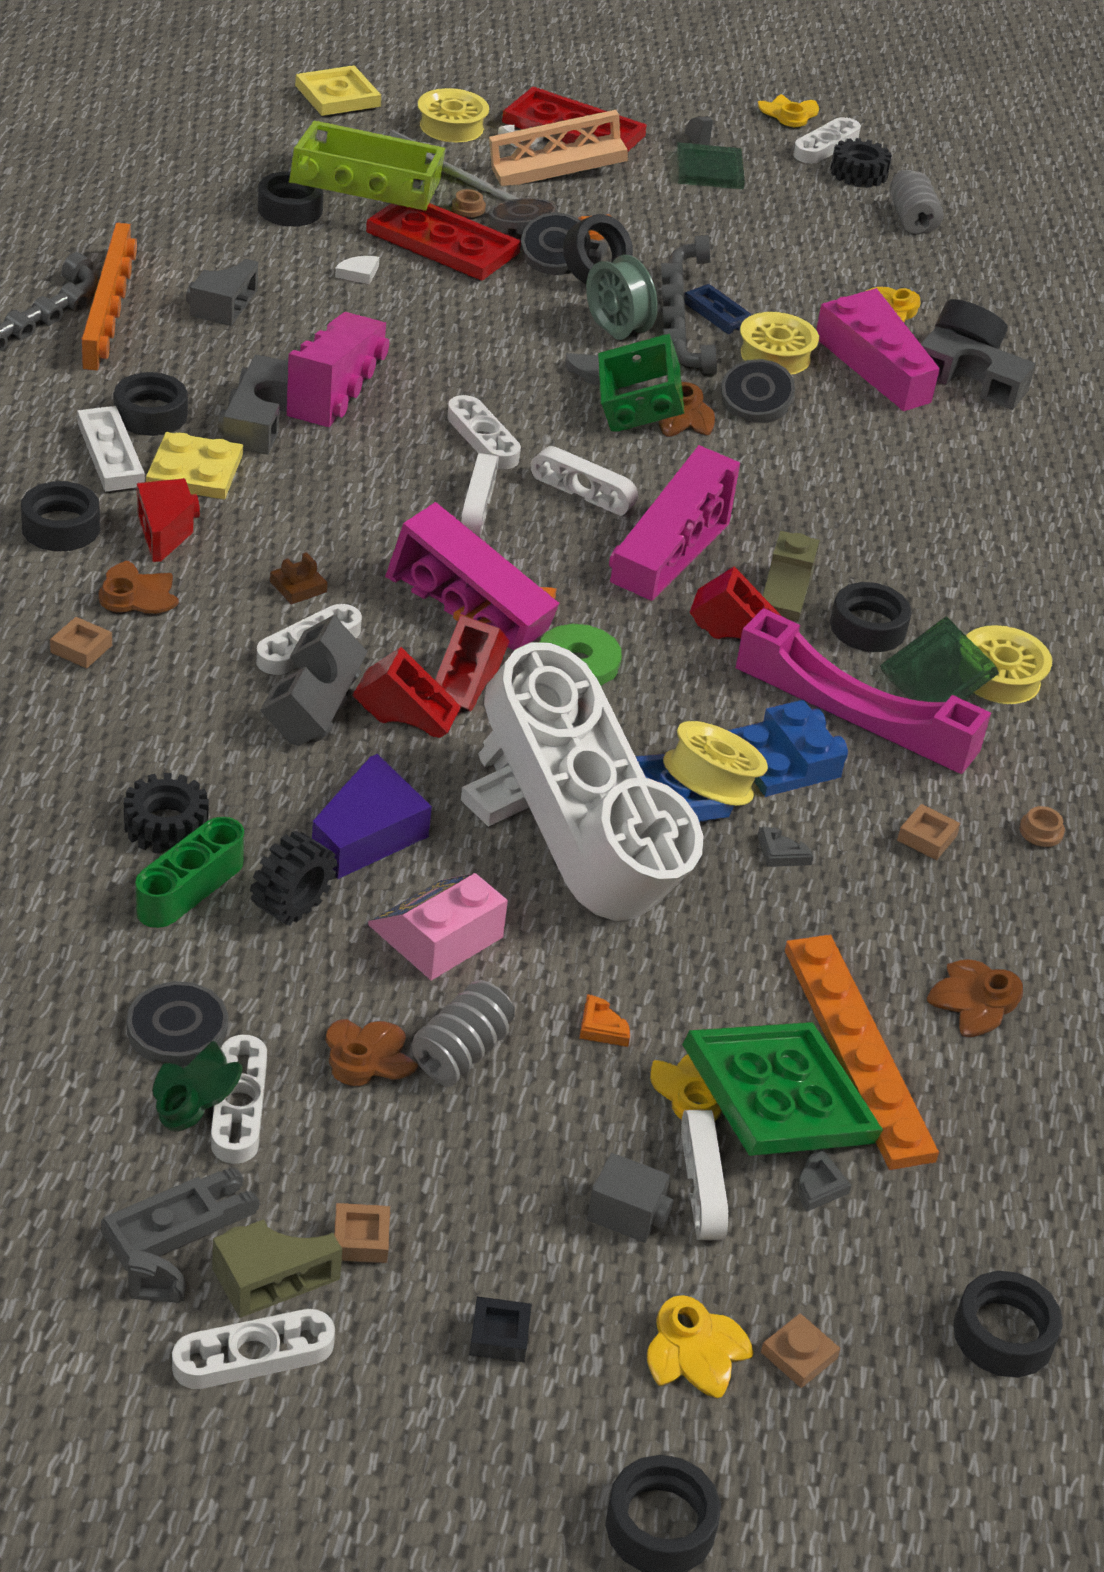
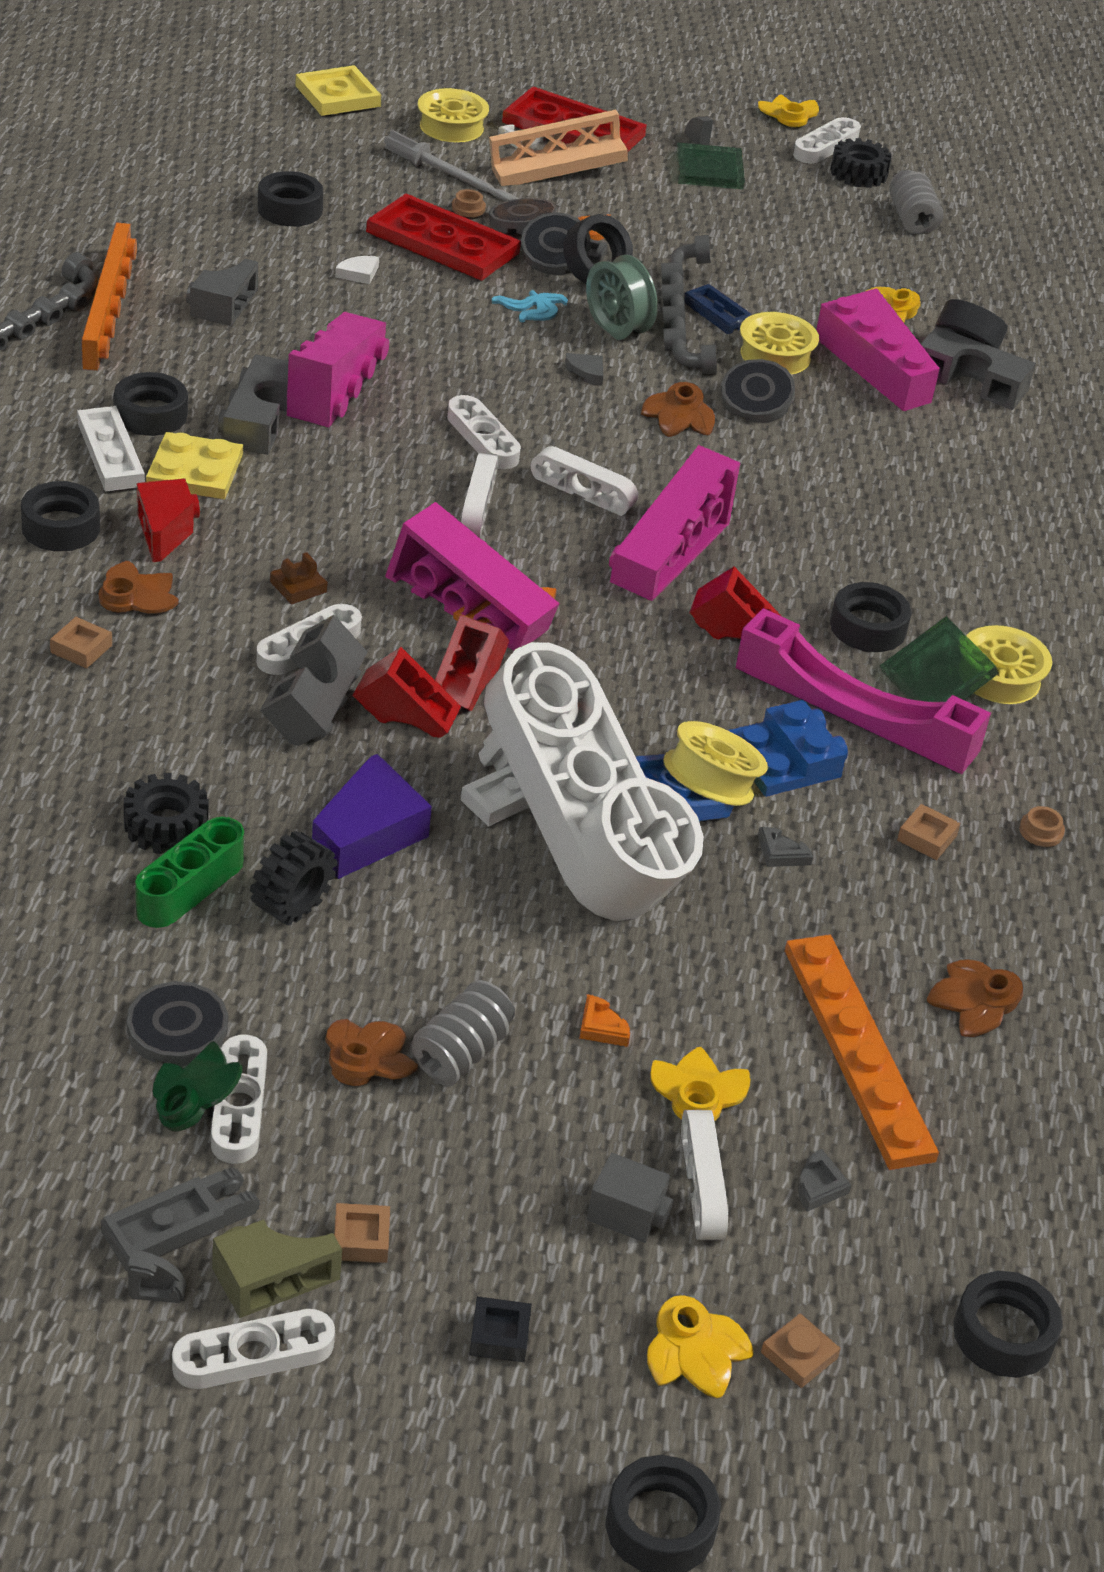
lime window [289,120,446,211] -> none
bright pink slope [368,873,508,980] -> none
bright green tile [539,624,622,685] -> none
green window [598,333,685,432] -> none
green plate [682,1022,883,1156] -> none
olive arch [763,531,820,622] -> none
none -> medium azure piece [492,290,568,322]

